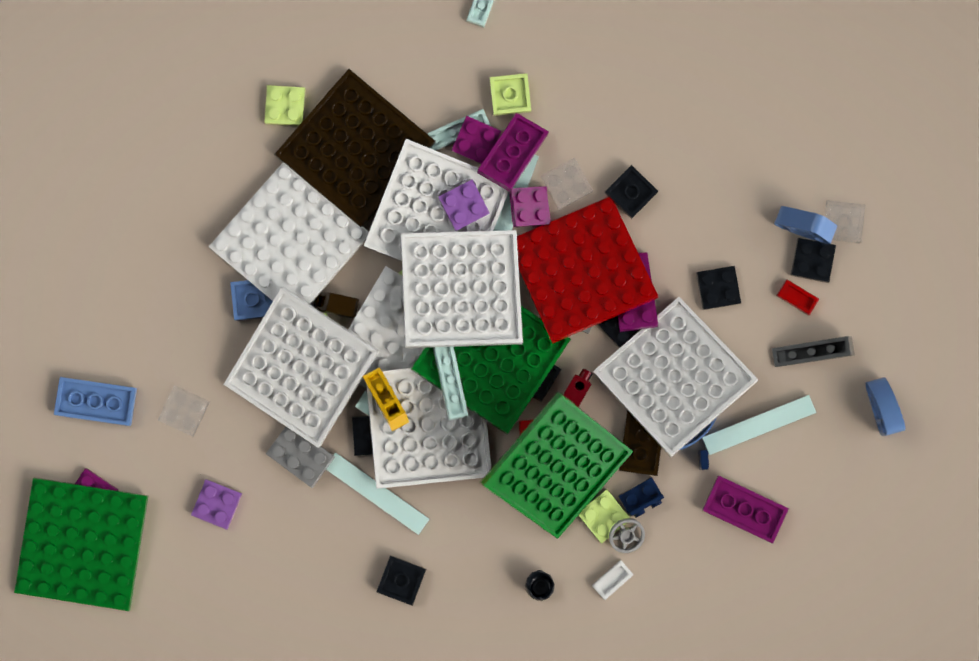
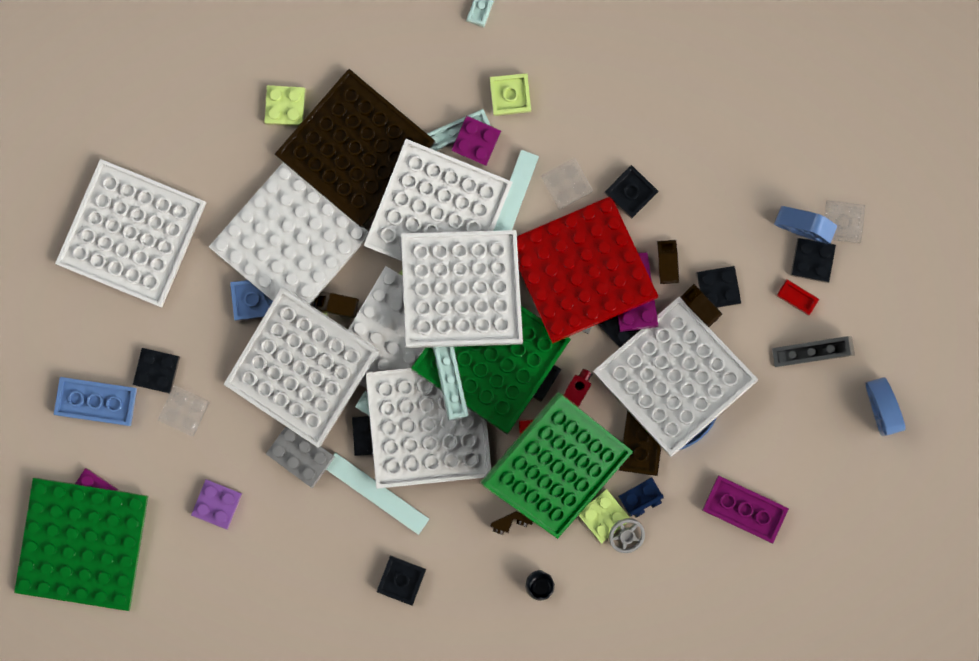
yellow slope [363,367,409,431] -> none
medium lavender plate [438,179,490,231] -> none
magenta plate [477,113,549,192] -> none
magenta plate [509,186,551,227] -> none
white tile [592,560,634,600] -> none
dark blue tile [698,450,709,470] -> none
light aqua tile [702,395,816,455] -> none
none -> white plate [55,159,206,308]
none -> black plate [133,348,180,394]
none -> dark brown slope [490,511,533,535]
none -> dark brown slope [657,240,679,284]
none -> dark brown slope [681,284,723,327]

